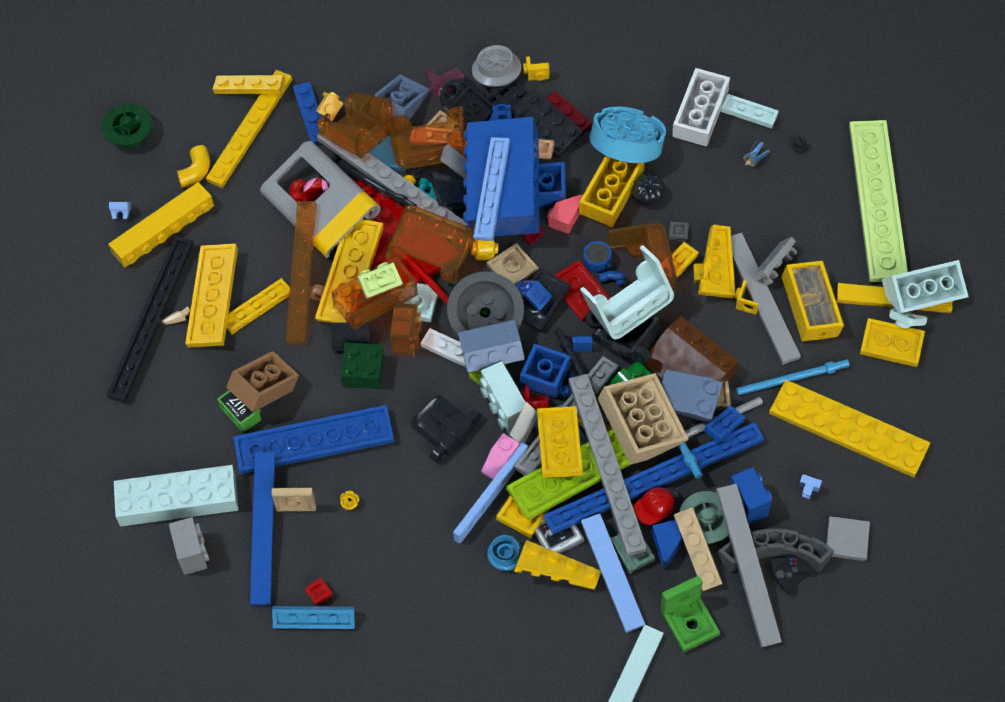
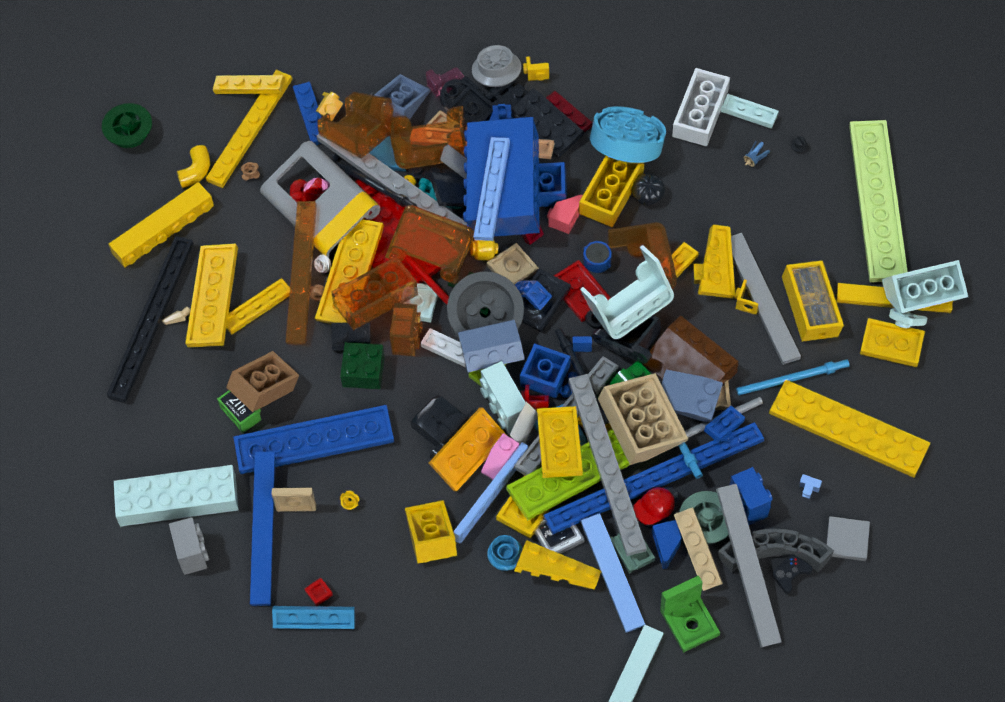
light blue tile [109,202,131,219] -> none
yellowish green bracket [357,262,403,299] -> none
blue arm [598,270,626,286] -> none
dark grey tile [669,221,689,242] -> none
light grey plate [752,237,797,285] -> none
none -> medium nougat plate [241,162,260,180]
none -> white plate [314,254,331,273]
none -> yellow slope [405,500,457,563]
none -> light orange plate [429,408,506,491]

